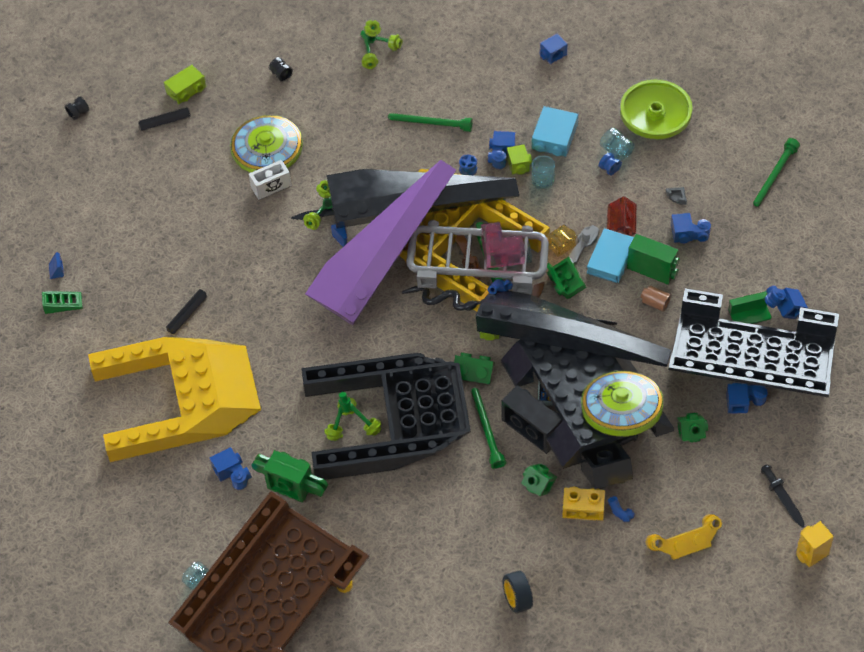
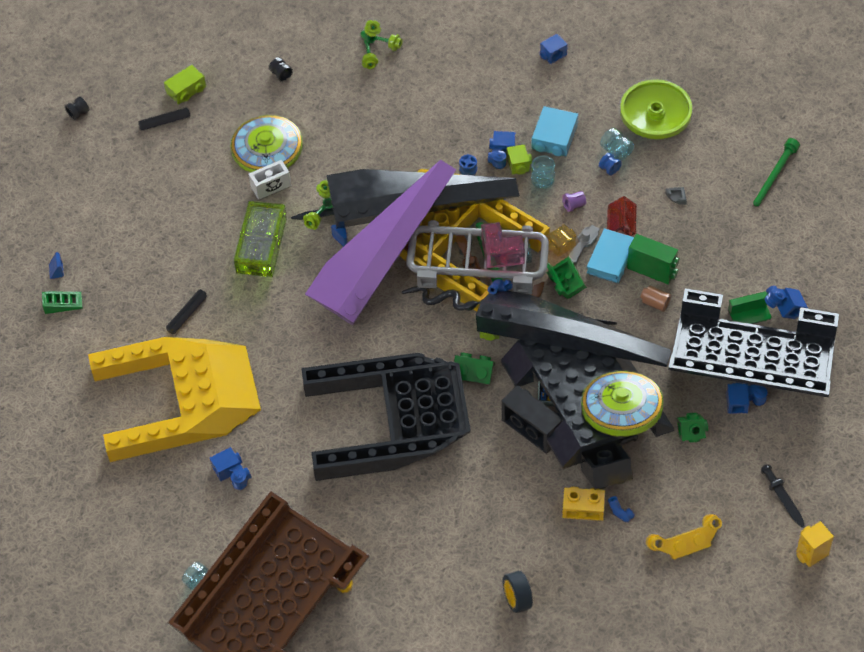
green brick [251,450,328,503] -> none
plant [324,392,382,441] -> none
green piece [388,113,473,132] -> none
green piece [471,388,506,469] -> none
green brick [521,464,557,496] -> none
blue brick [671,213,711,244] -> none
none -> brick [234,201,287,277]
none -> medium lavender bush [562,191,586,212]

